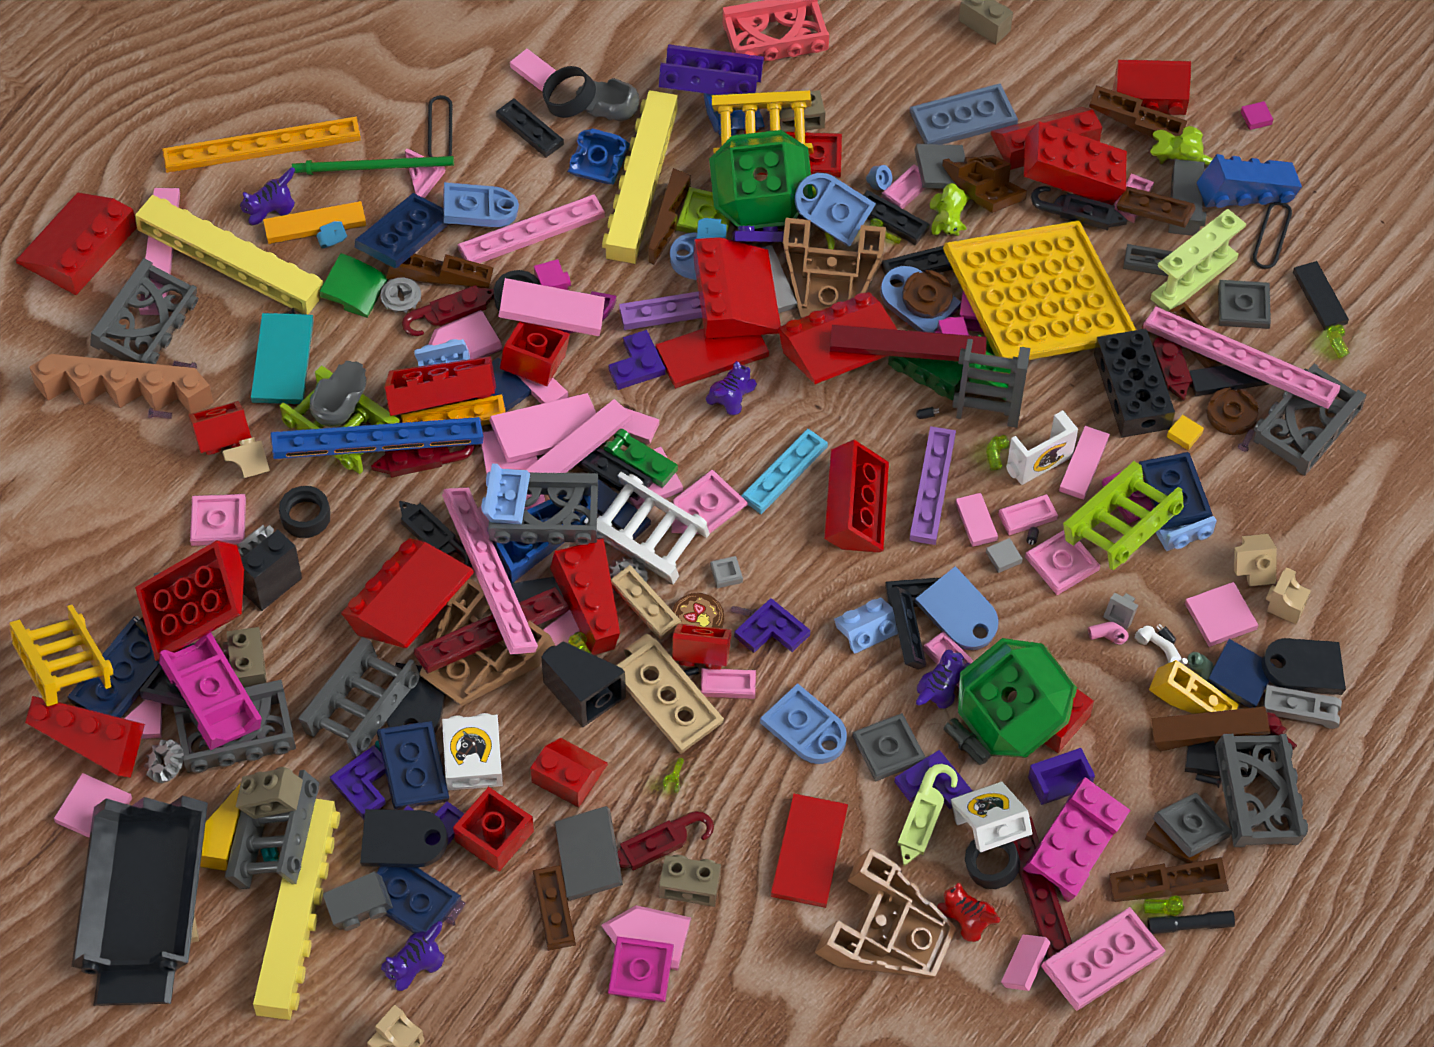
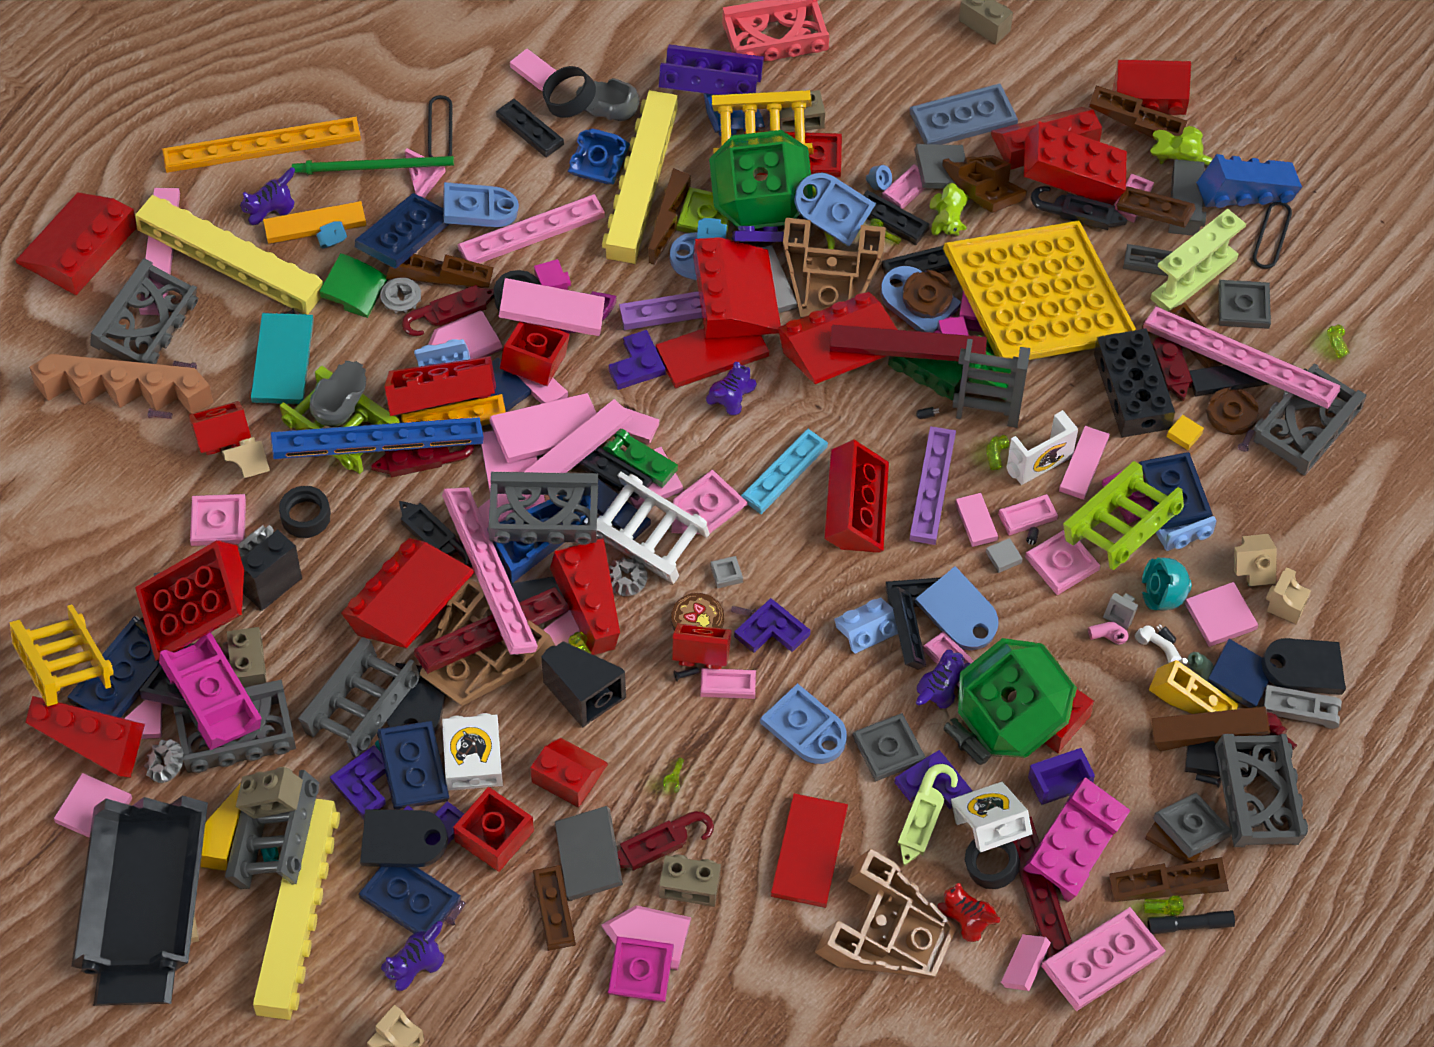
dark grey brick [323,871,393,931] -> none
light blue bracket [481,463,530,524] -> none
tan tile [611,565,681,641] -> none
tan hinge [617,634,724,754] -> none
dark pink tile [1241,101,1273,130] -> none
black tile [1293,261,1349,331] -> none
none -> teal cylinder [1142,557,1192,611]

